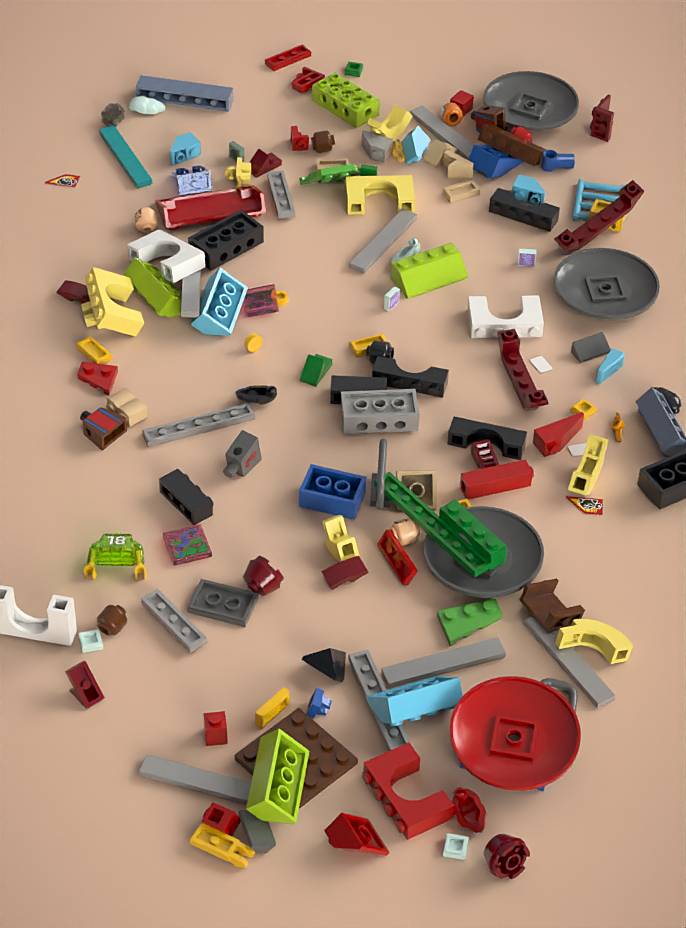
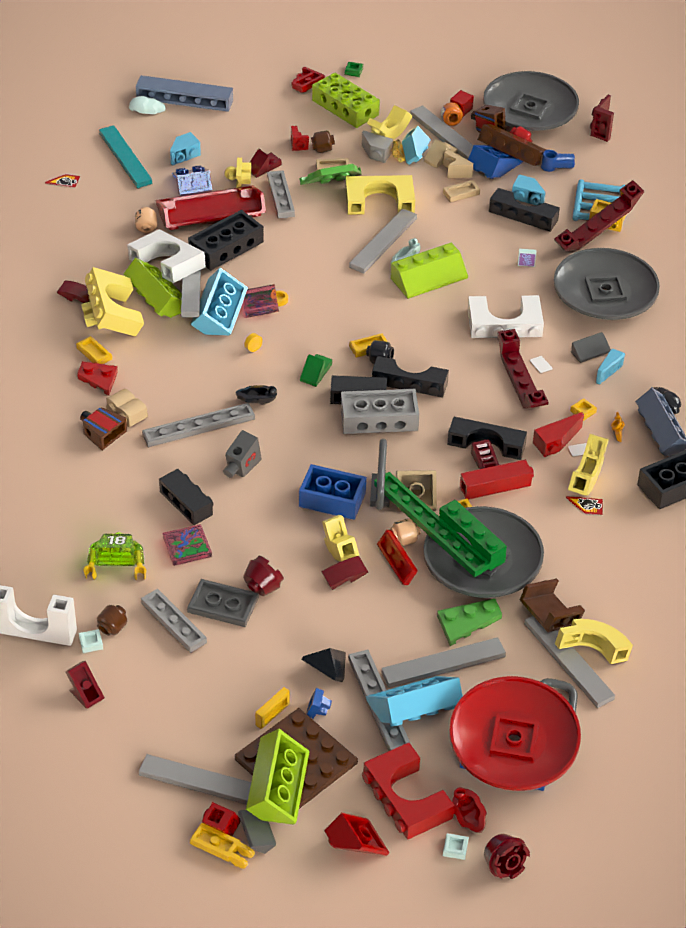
clear smoke head [101,103,125,127] -> none
red brick [203,711,228,746] -> none
sand green tile [229,141,244,162] -> none
red tile [265,44,311,71] -> none
green tile [360,164,378,176] -> none
light aqua tile [384,287,400,311] -> none

